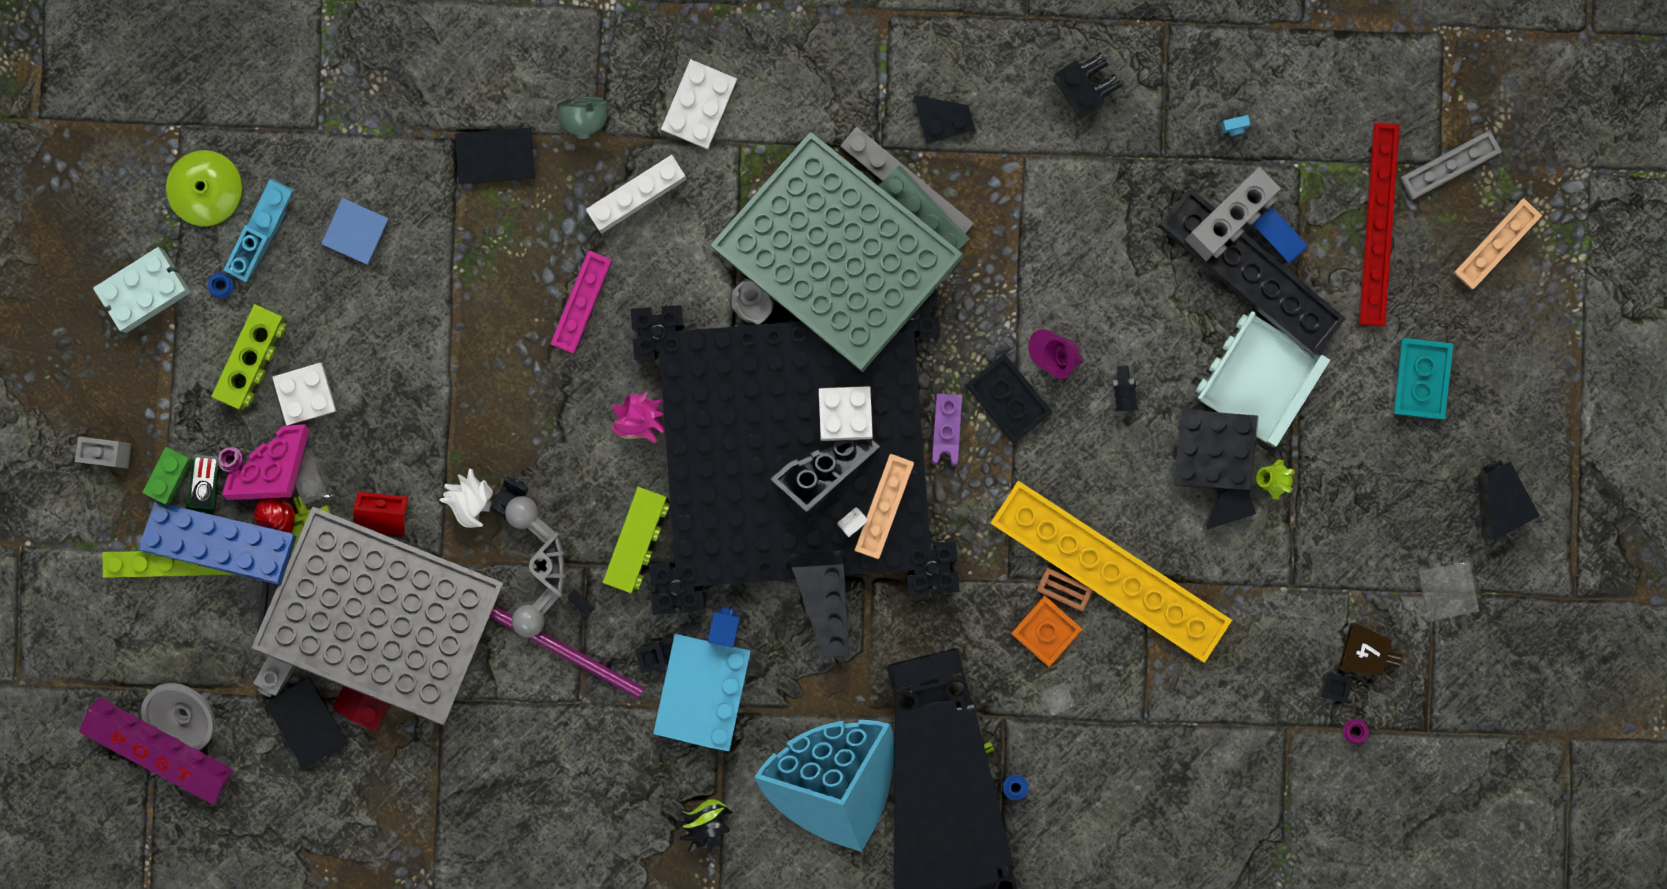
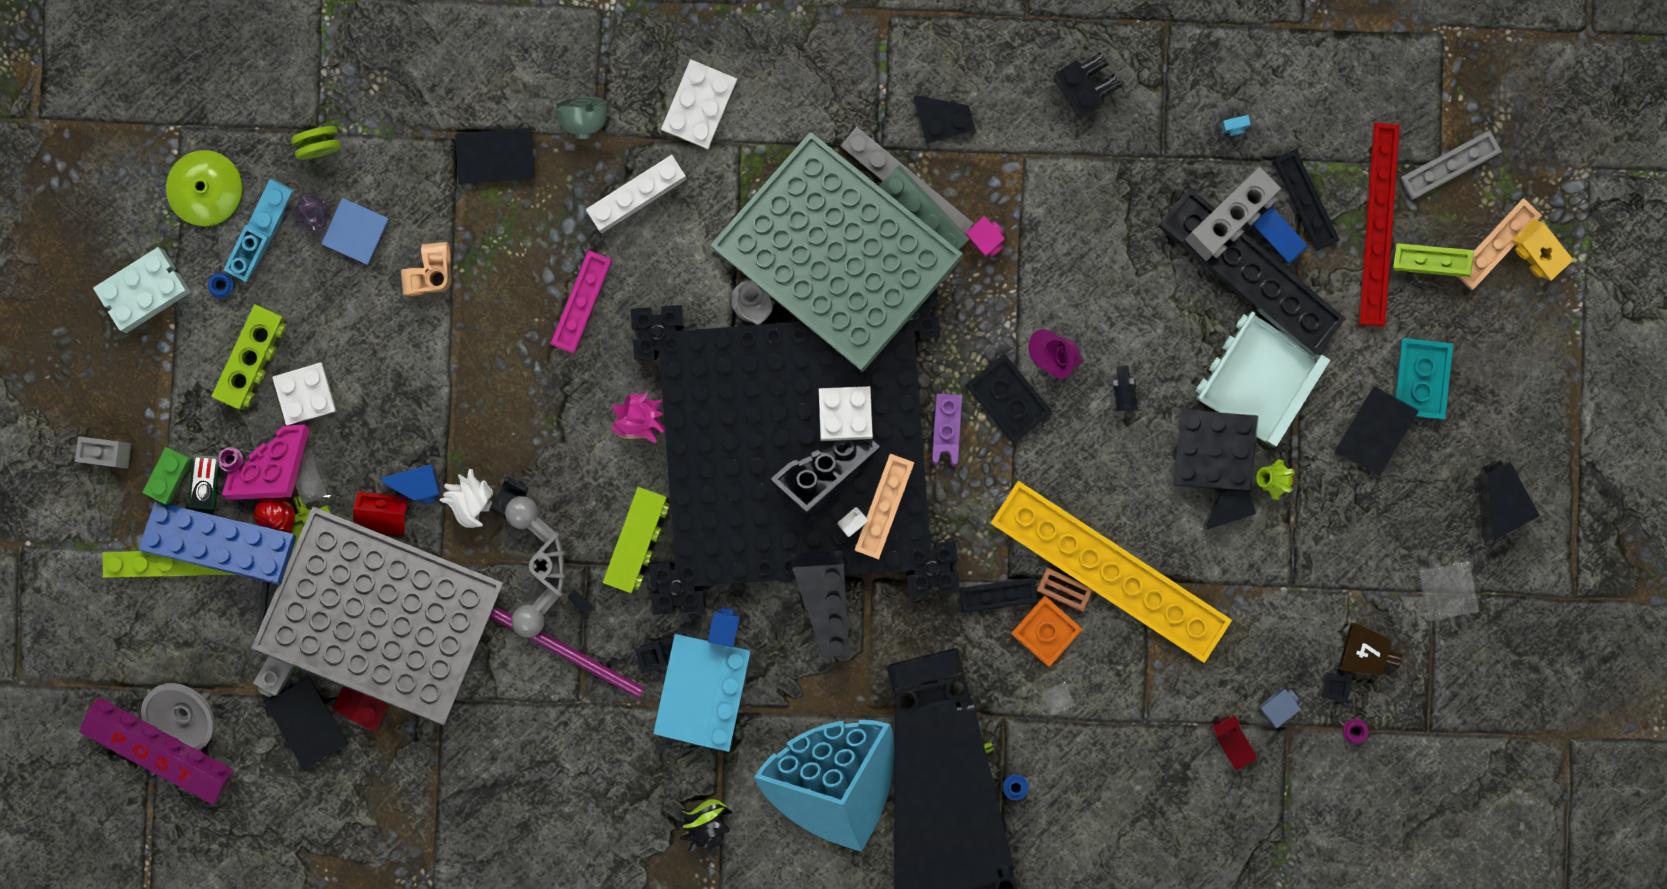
none -> clear purple rock [290,192,330,231]
none -> lime head [291,126,342,160]
none -> blue slope [382,465,442,505]
none -> light nougat piece [401,242,452,296]
none -> black tile [959,578,1038,613]
none -> dark pink brick [965,216,1005,258]
none -> dark red bracket [1210,714,1257,770]
none -> sand blue brick [1258,688,1301,728]
none -> black tile [1272,149,1340,251]
none -> black tile [1335,385,1419,476]
none -> lime plate [1393,243,1474,278]
none -> yellow brick [1512,219,1573,281]

